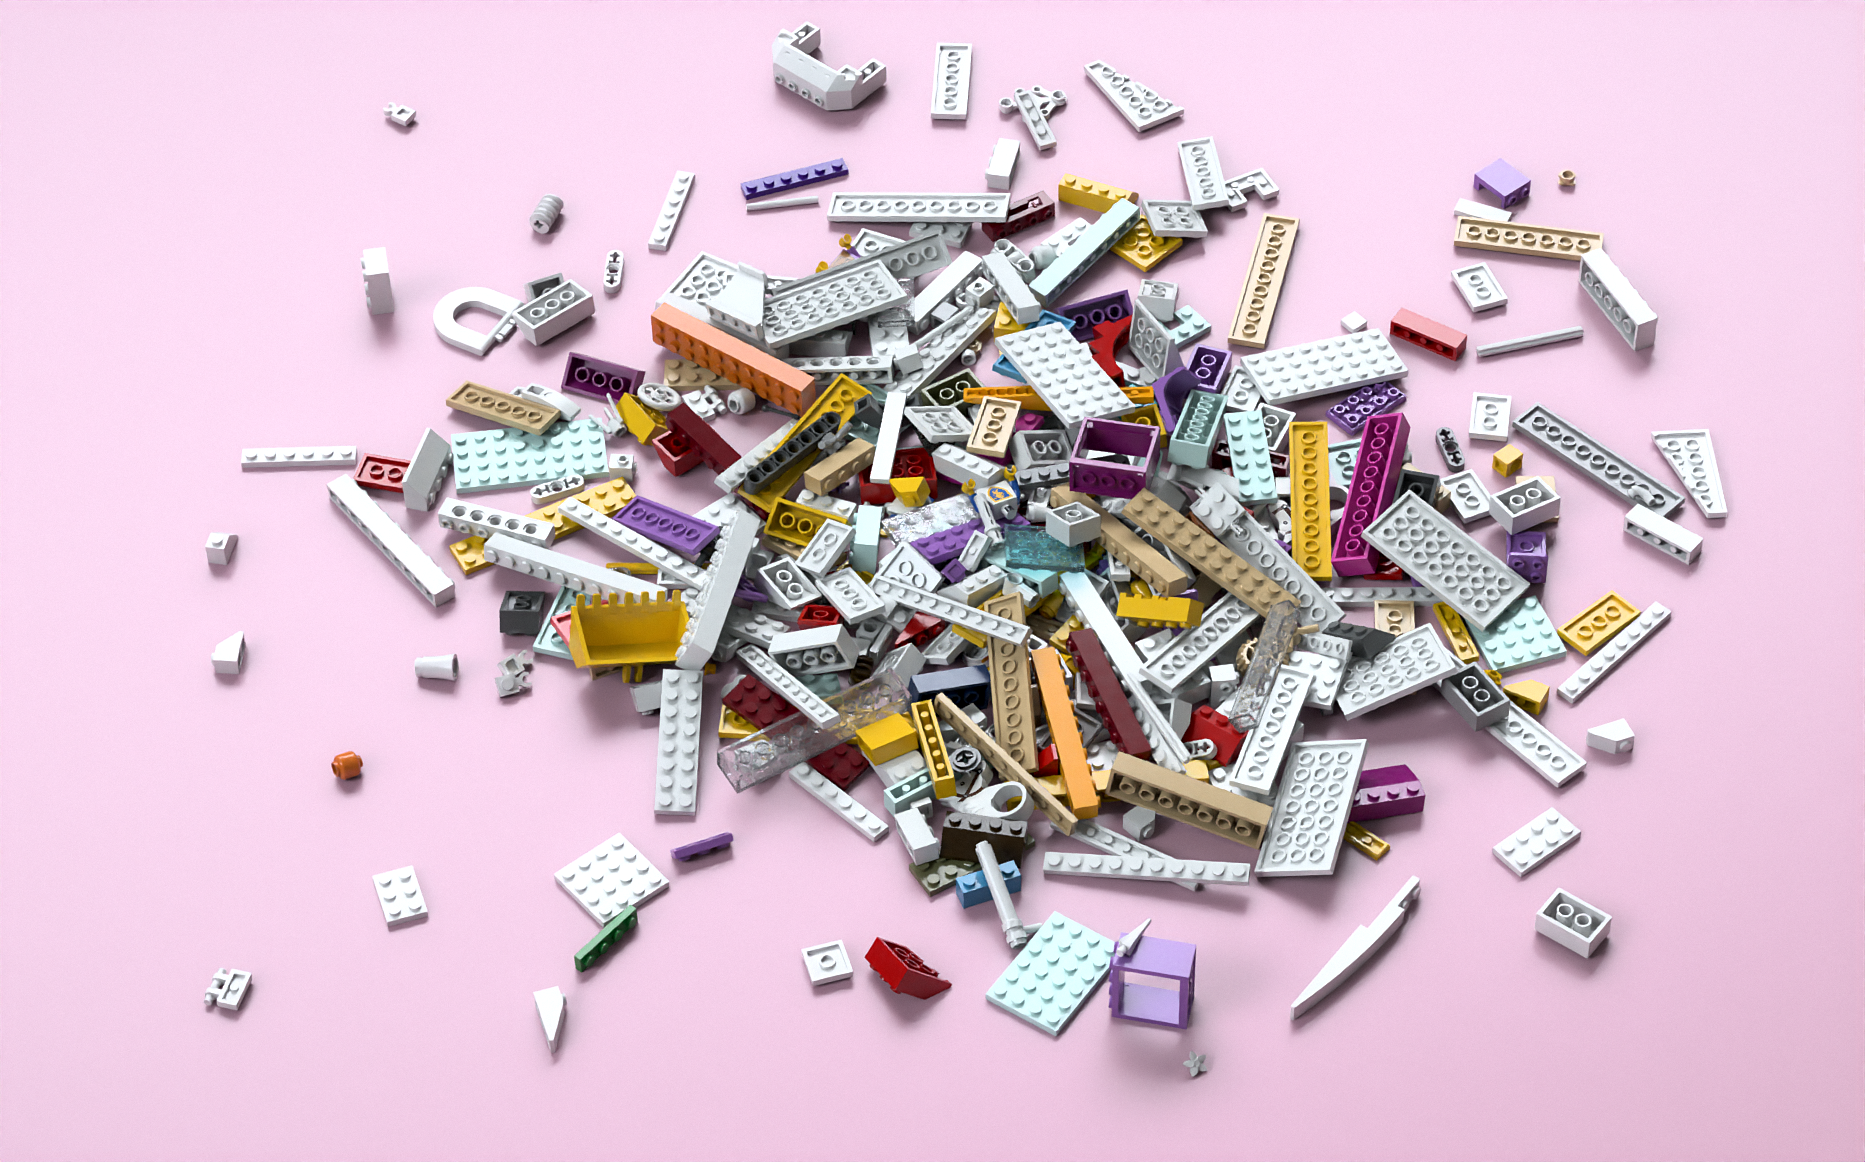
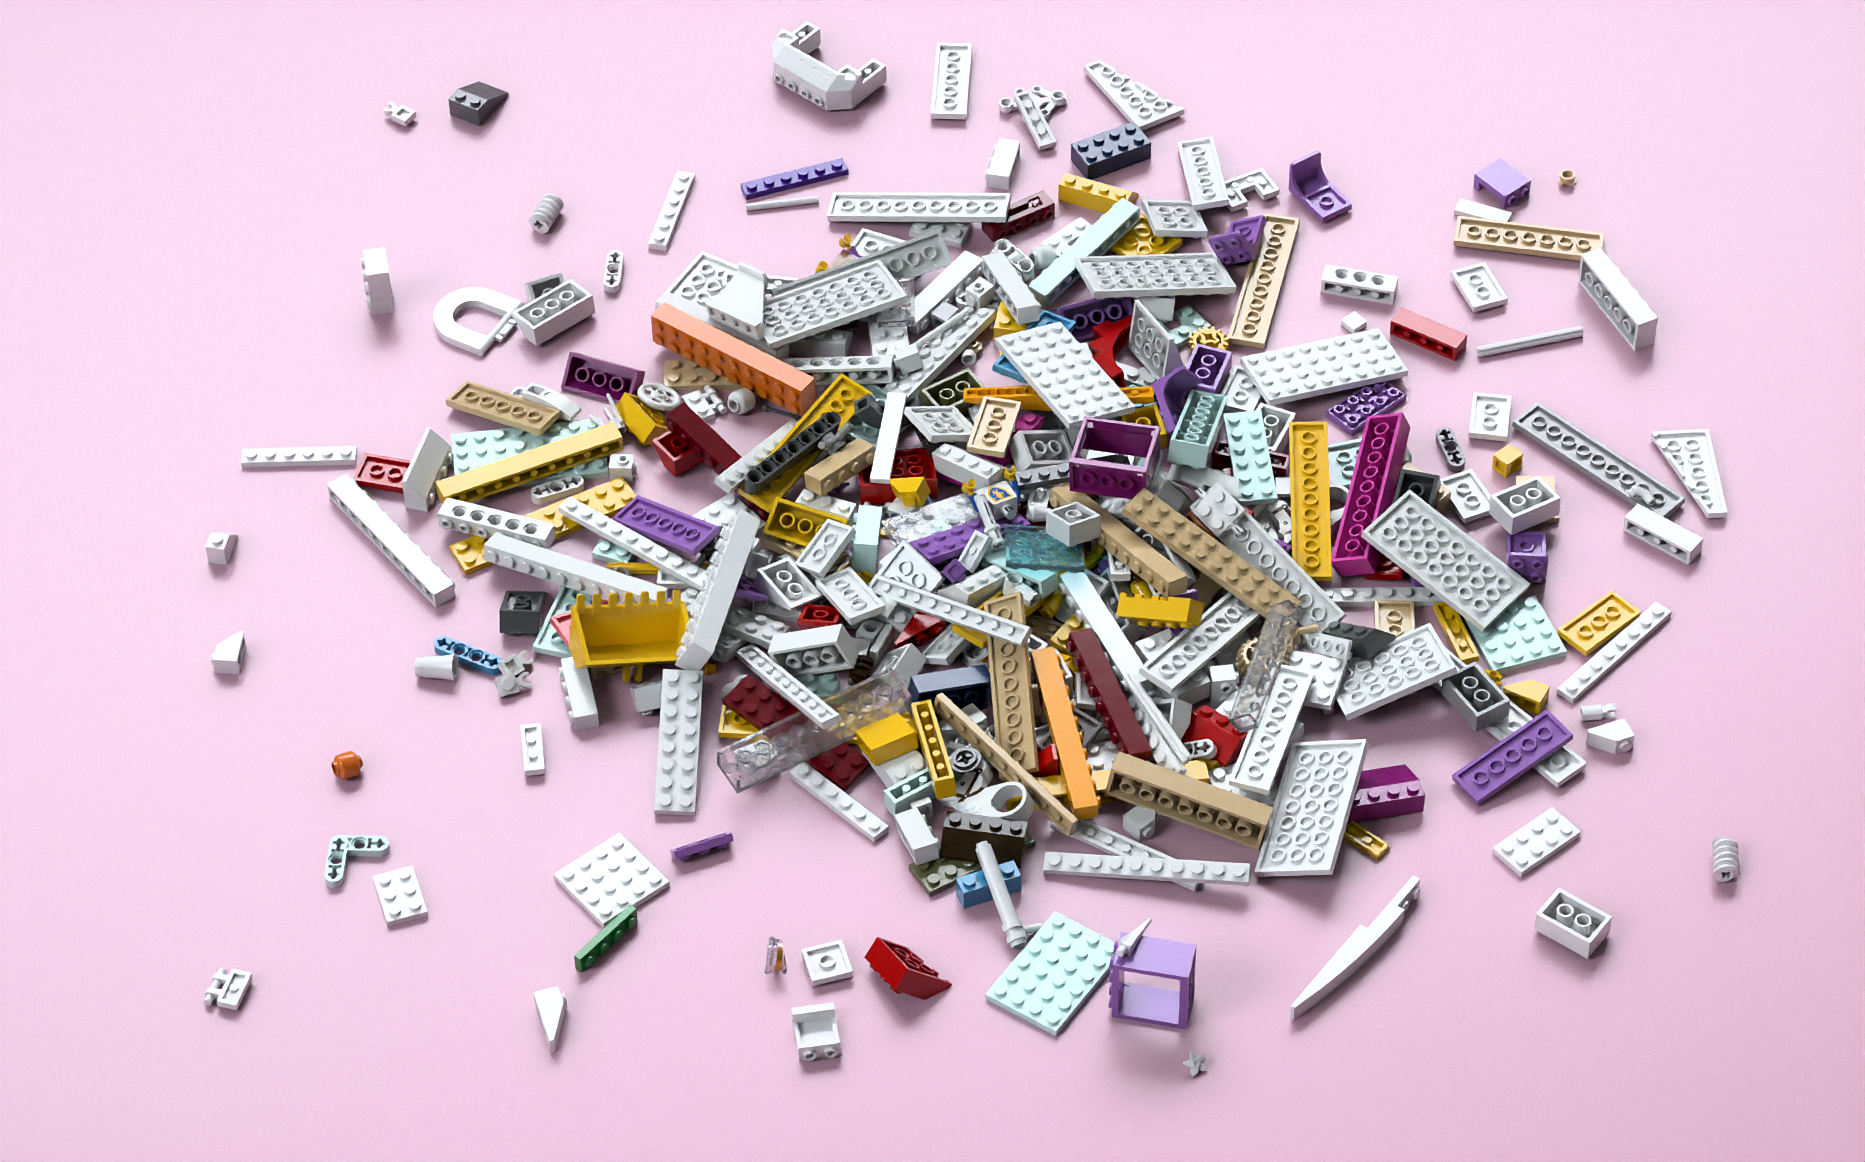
none -> light aqua beam [325,835,390,888]
none -> dark azure beam [434,636,502,675]
none -> yellow brick [436,422,624,504]
none -> dark grey slope [448,81,509,126]
none -> white plate [520,723,545,776]
none -> white brick [558,657,599,730]
none -> light aqua plate [592,539,635,563]
none -> clear piece [764,936,787,975]
none -> white panel [792,1002,842,1061]
none -> dark blue brick [1071,121,1151,180]
none -> white plate [1074,253,1236,299]
none -> yellow gear [1188,326,1229,354]
none -> medium lavender bracket [1208,215,1266,266]
none -> medium lavender bracket [1288,151,1352,223]
none -> white brick [1320,265,1398,305]
none -> medium lavender plate [1452,709,1573,805]
none -> white bar [1580,703,1616,721]
none -> white piece [1712,837,1740,882]

